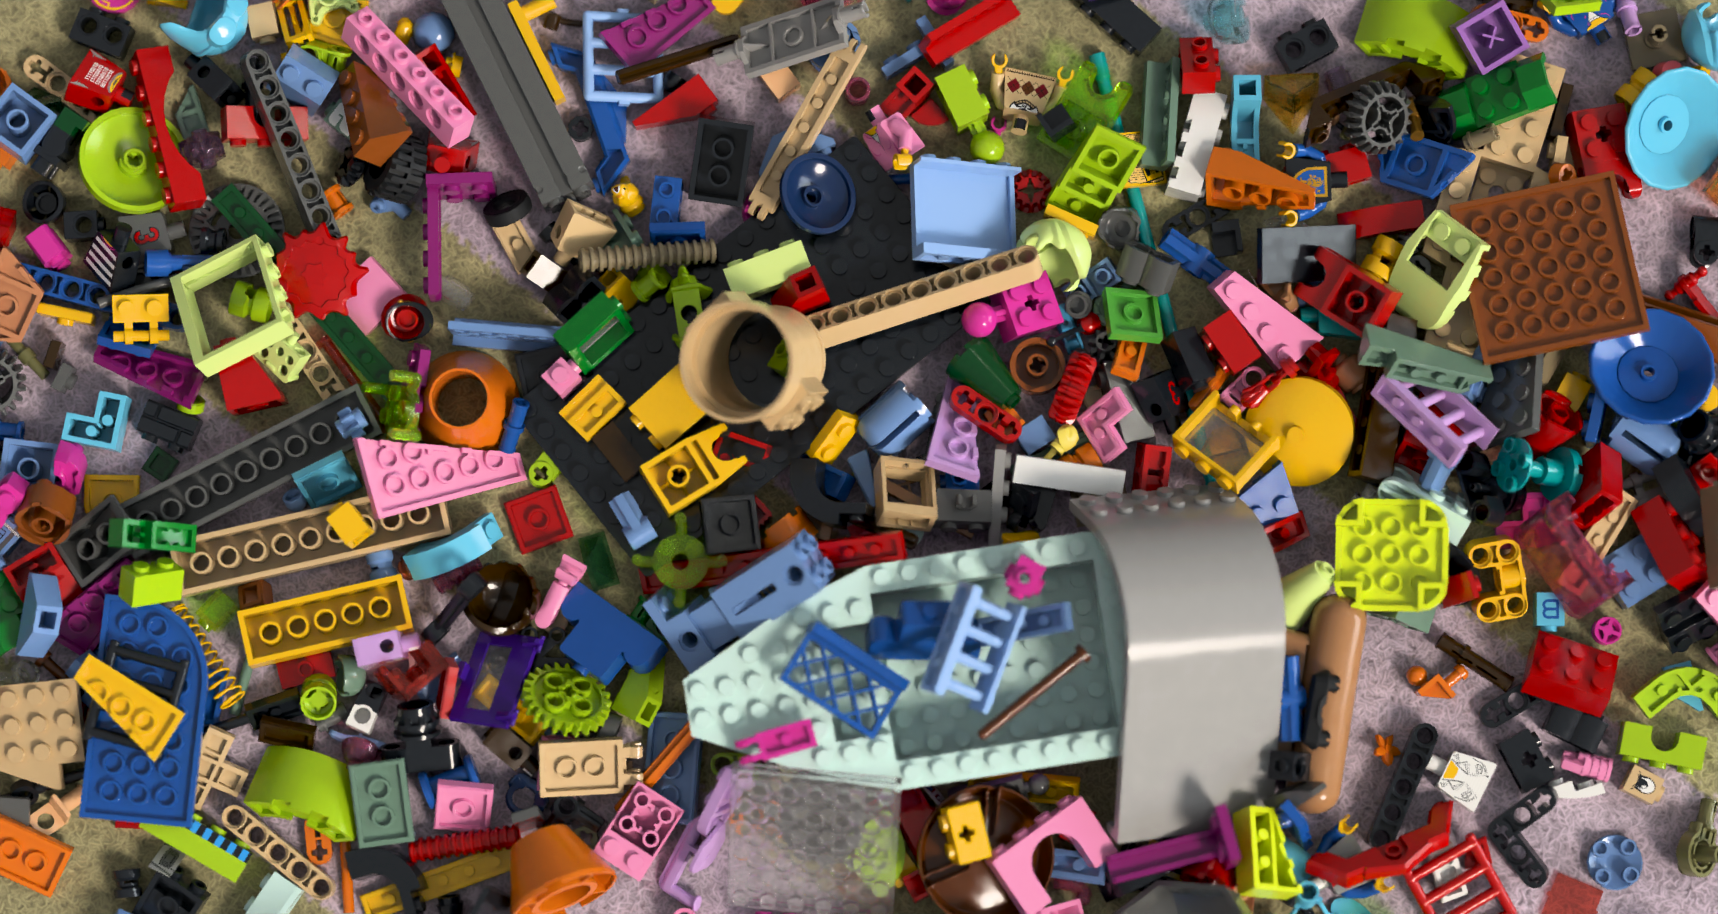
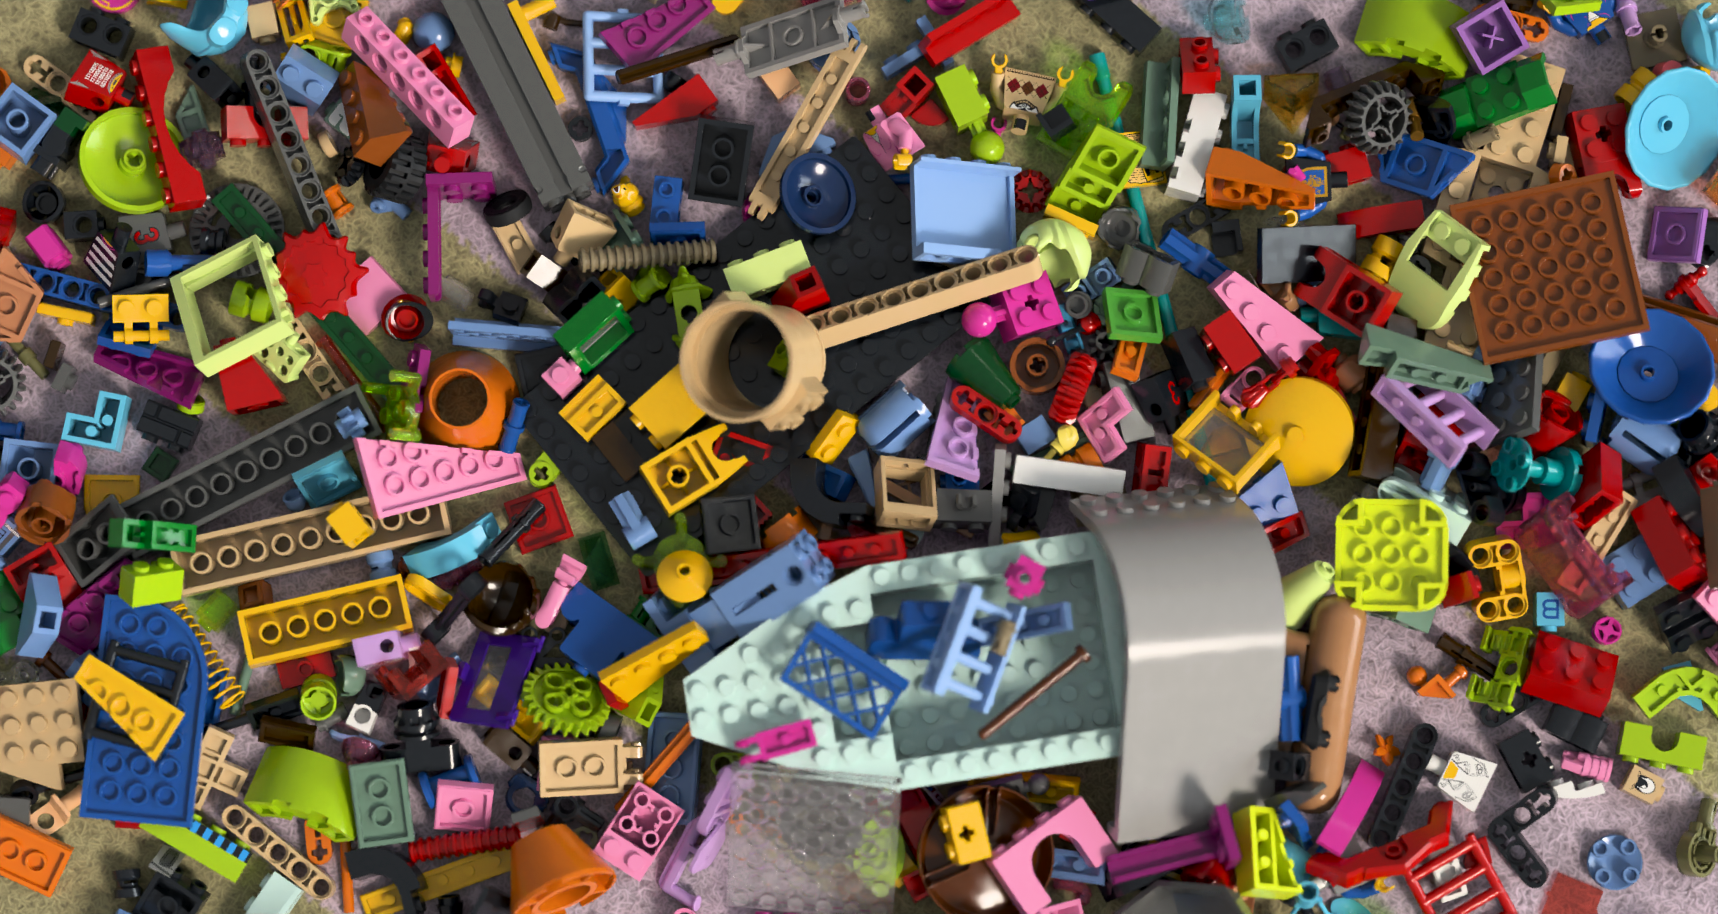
none -> tan tile [317,129,340,158]
none -> yellow tile [403,573,453,611]
none -> black plate [477,288,529,326]
none -> black pin [478,498,546,568]
none -> yellow wing [598,620,709,703]
none -> red tile [598,681,629,711]
none -> yellow dish [657,550,713,603]
none -> dark tan pin [989,618,1018,656]
none -> dark pink hand [1285,165,1306,182]
none -> dark pink slope [1316,758,1385,857]
none -> lime piece [1465,625,1536,713]
none -> medium lavender tile [1646,206,1708,264]

